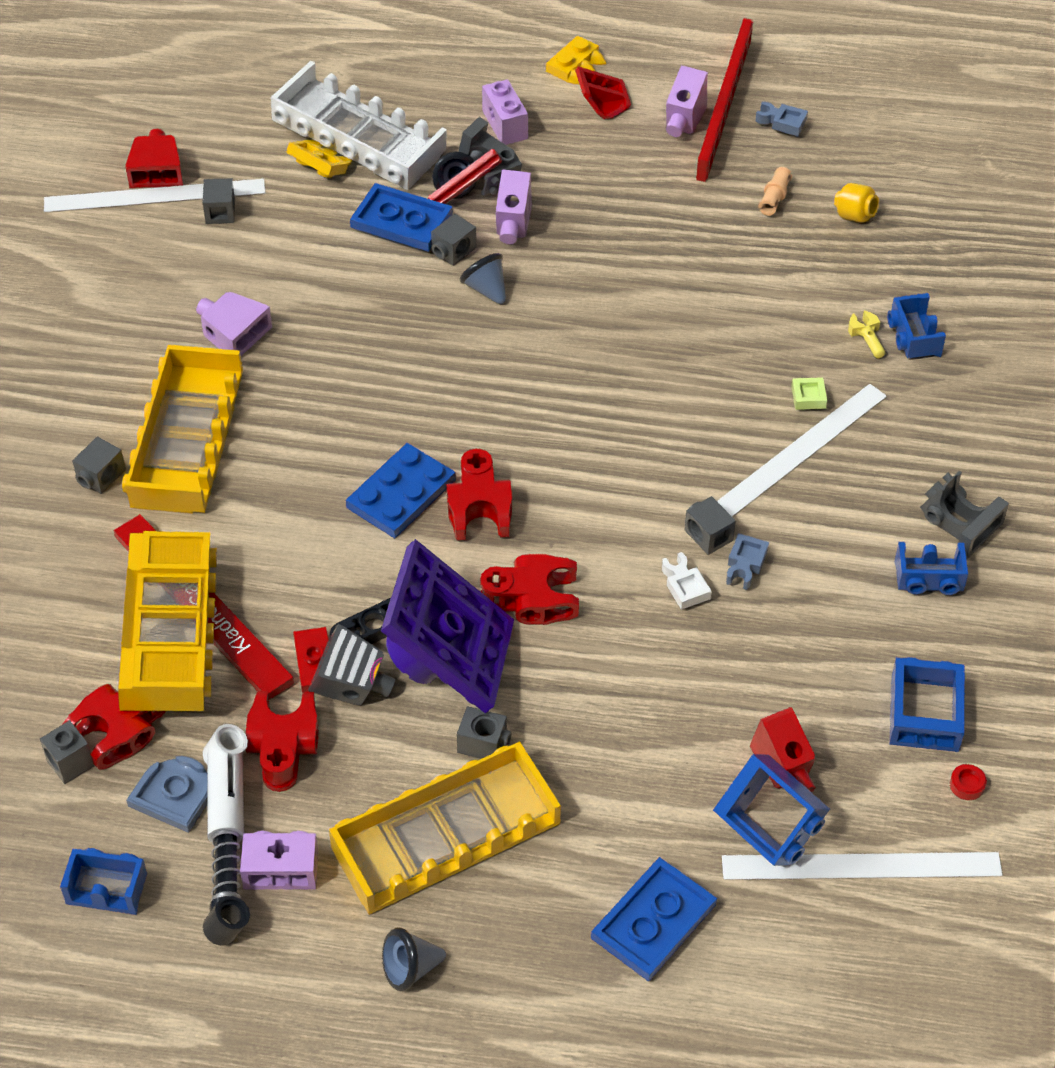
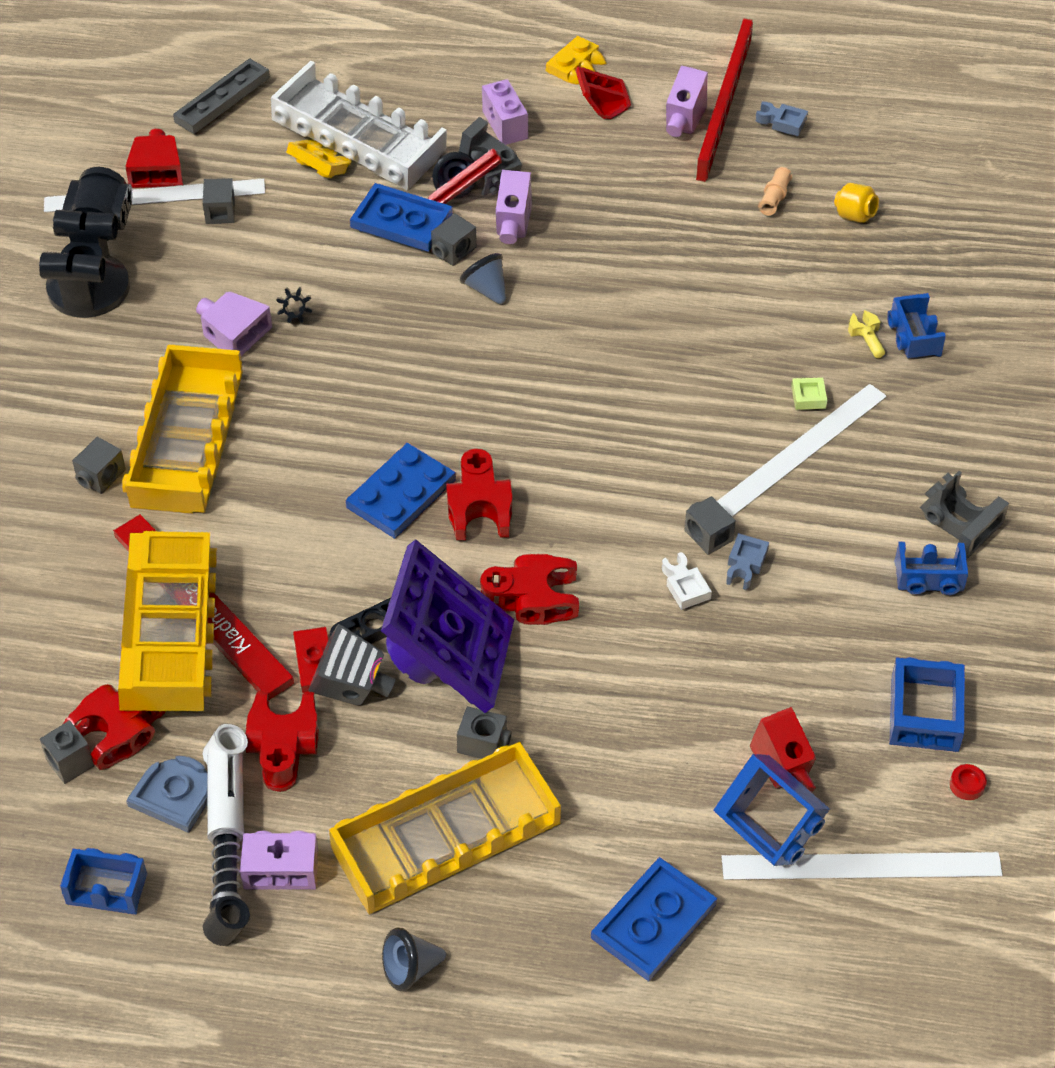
none -> black piece [39,167,133,318]
none -> dark grey plate [173,58,270,134]
none -> black gear [276,286,313,323]

